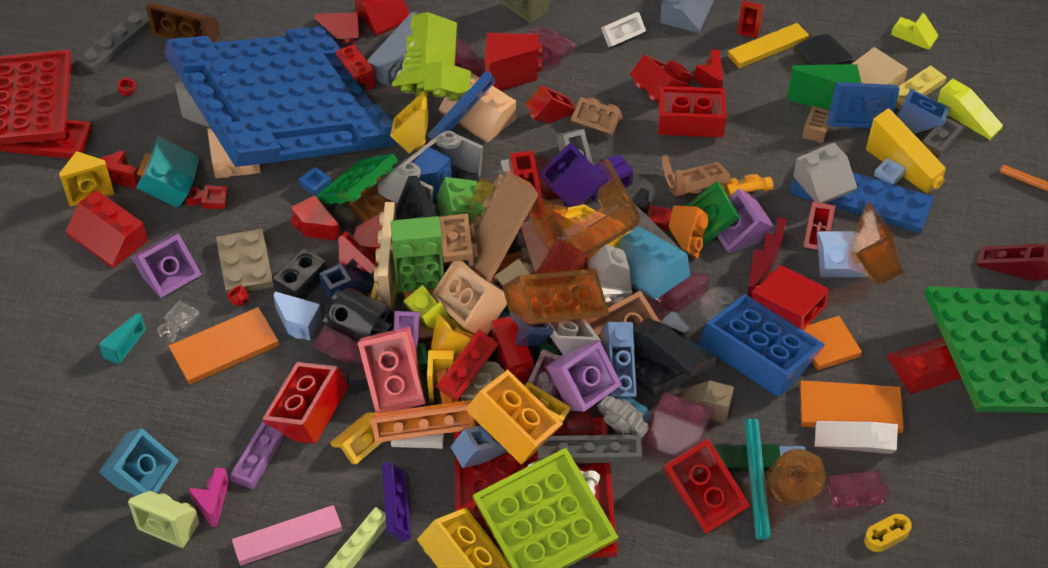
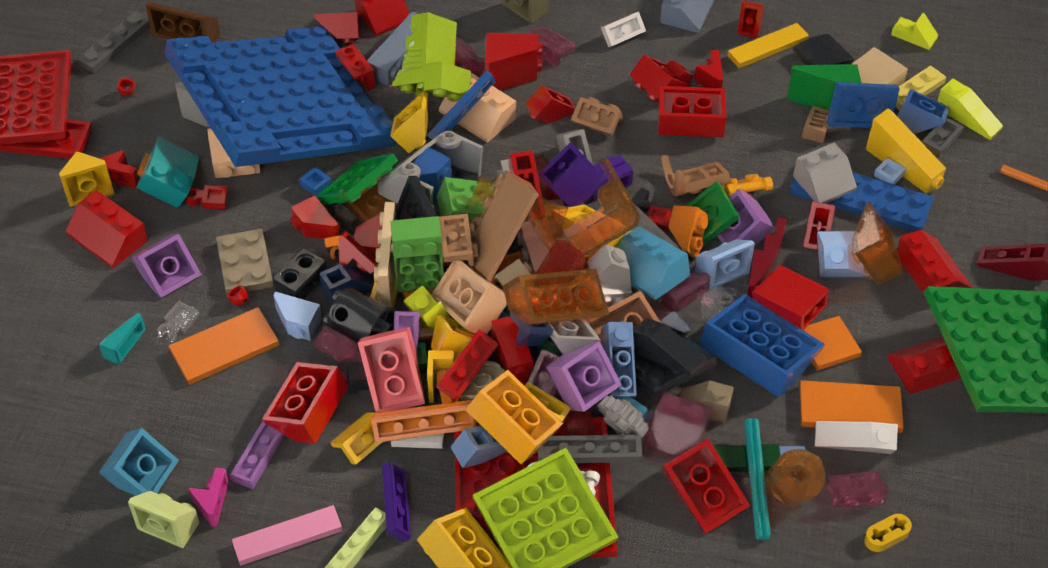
none -> orange tile [324,235,341,261]
none -> light blue slope [695,239,755,290]
none -> red slope [896,230,973,294]

